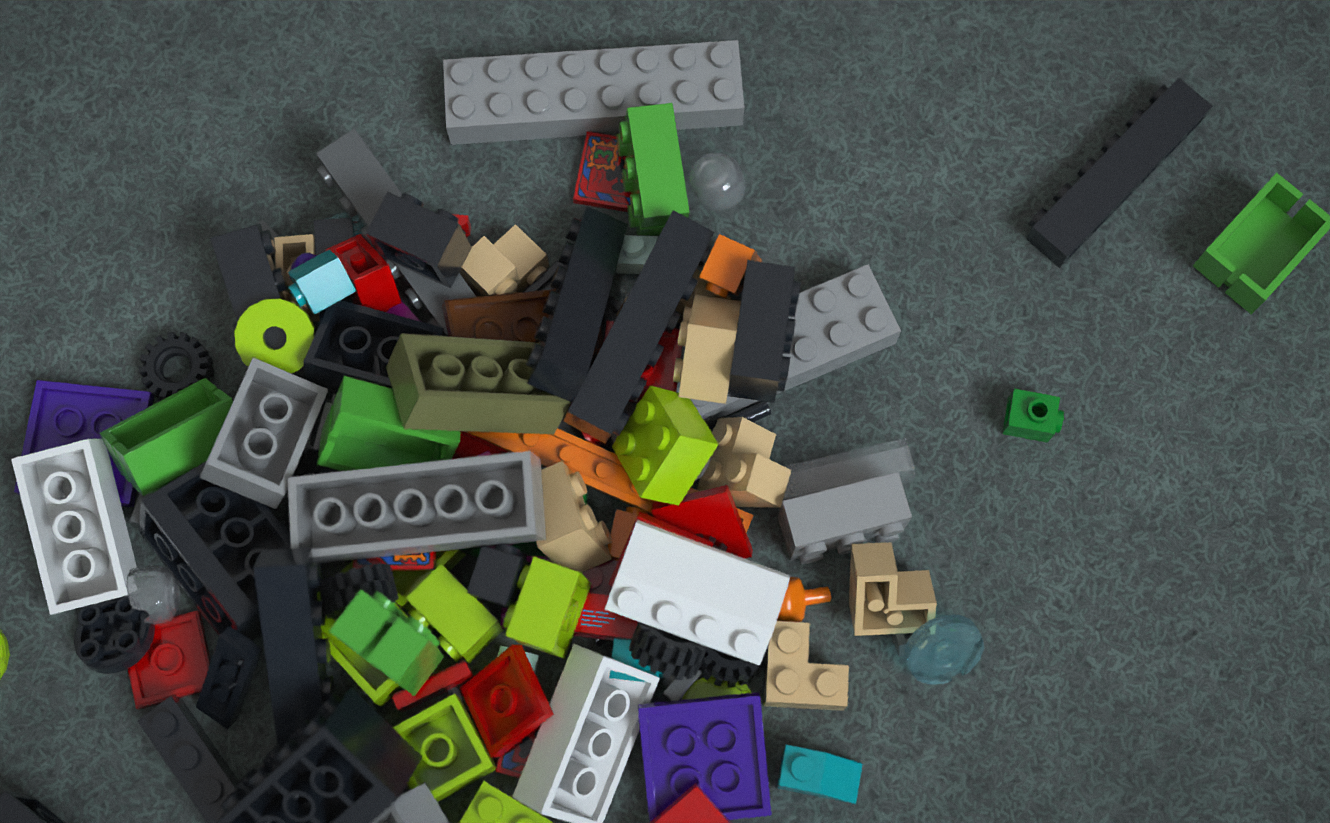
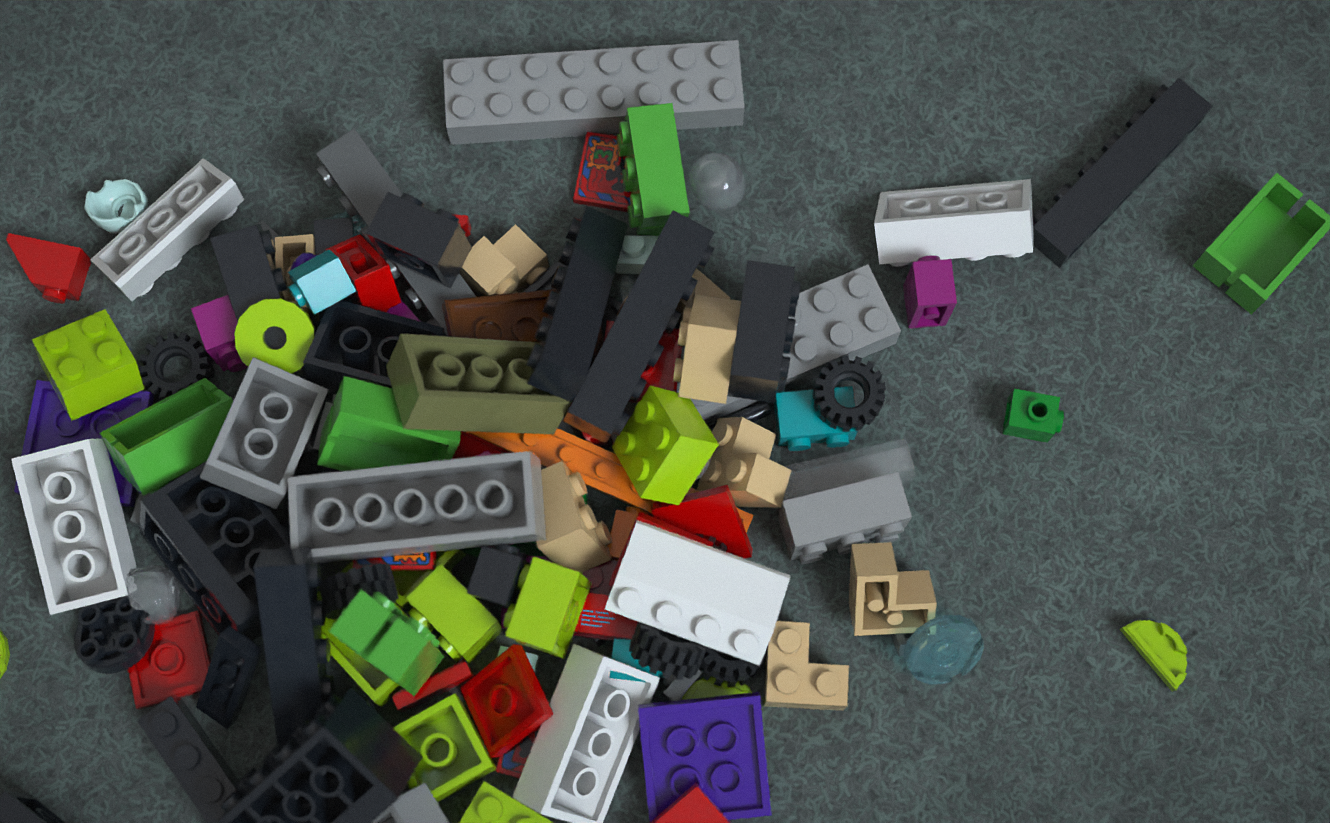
orange slope [699,234,763,299] -> none
teal slope [776,745,863,804] -> none
orange piece [777,577,831,622] -> none
none -> red slope [6,233,91,304]
none -> lime brick [32,309,145,421]
none -> light aqua hair [84,179,148,233]
none -> white slope [90,158,244,301]
none -> magenta brick [191,295,248,372]
none -> teal brick [774,386,858,451]
none -> black tyre [813,356,886,432]
none -> white slope [874,179,1034,266]
none -> magenta brick [903,255,957,329]
none -> lime plate [1119,620,1187,692]

